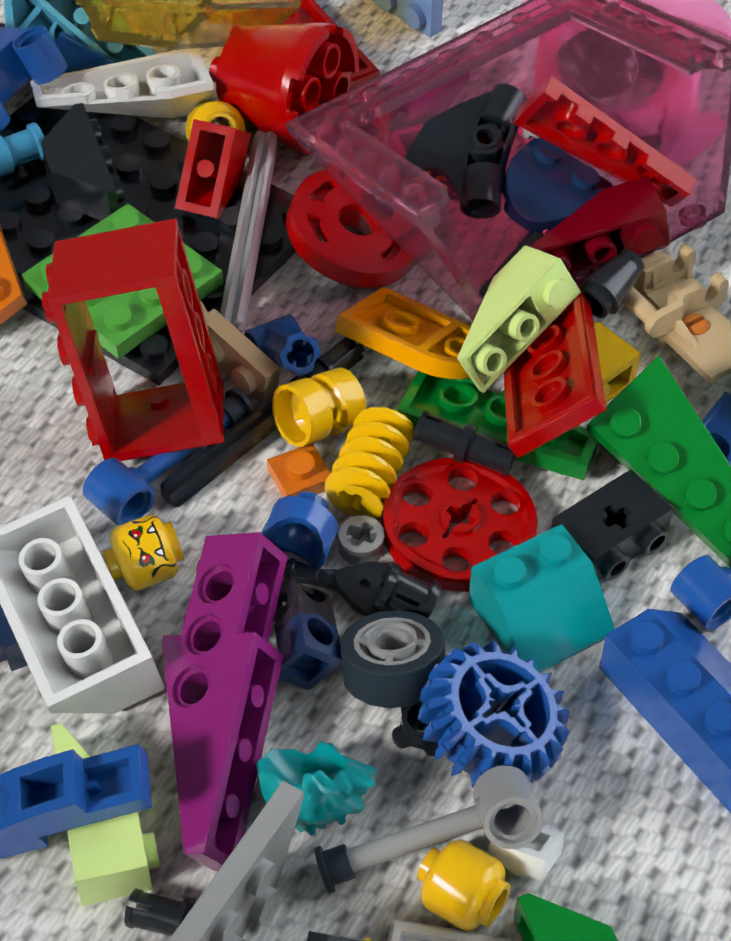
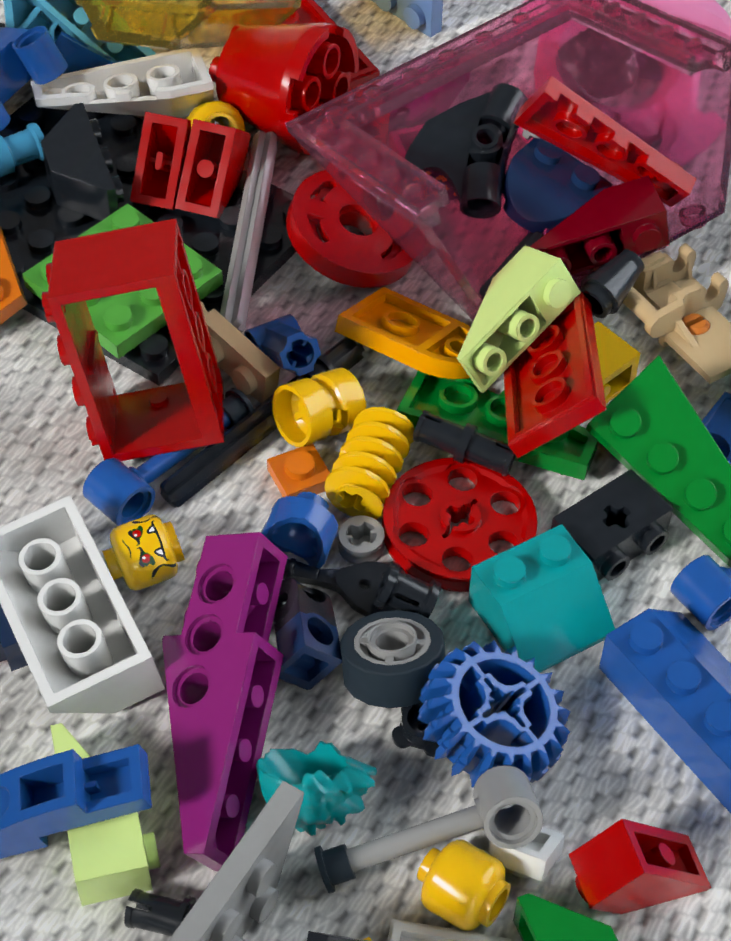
none -> red slope [130,112,191,210]
none -> red slope [568,819,711,915]

